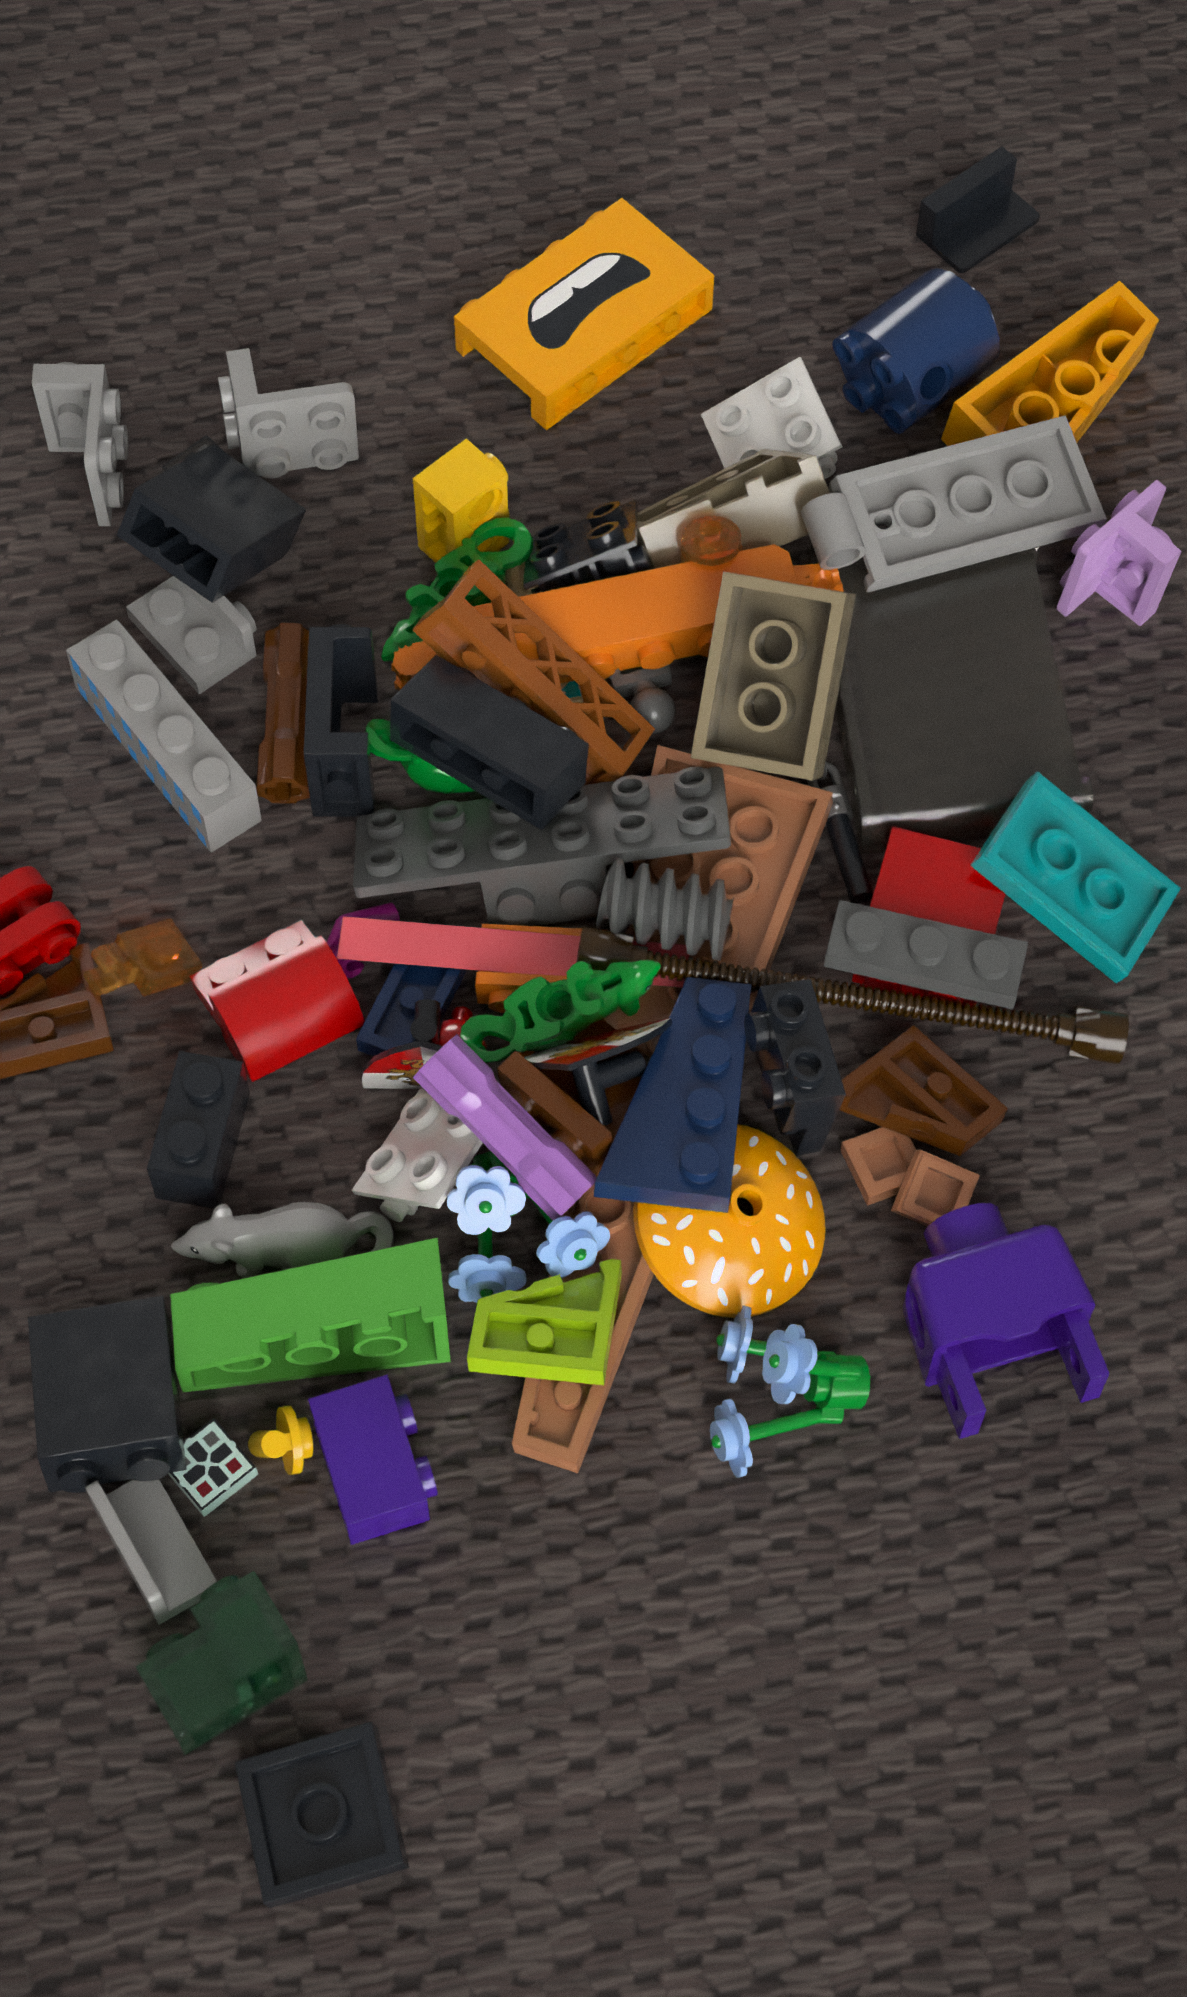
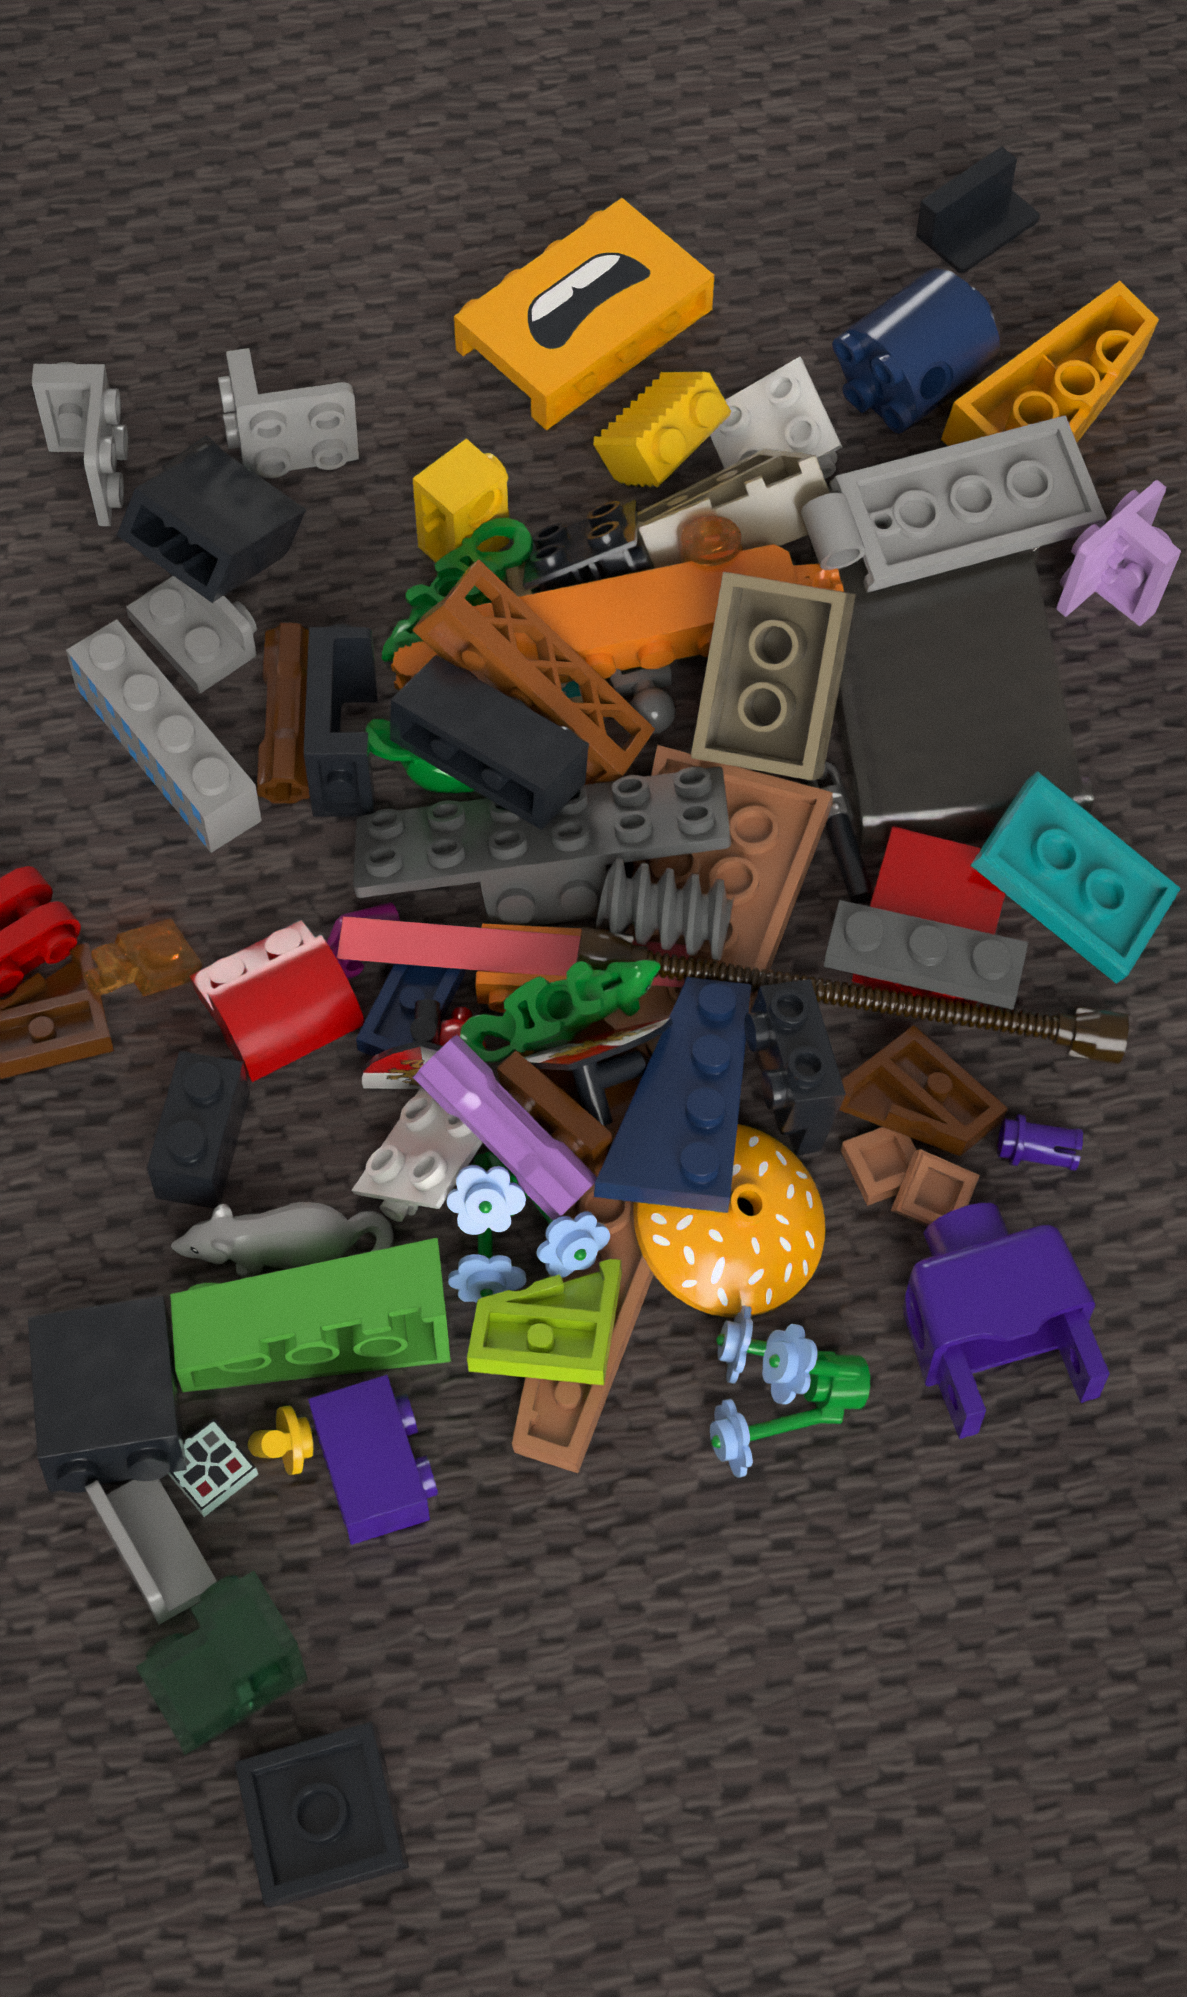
none -> yellow brick [593,372,731,488]
none -> dark purple pin [997,1114,1083,1171]

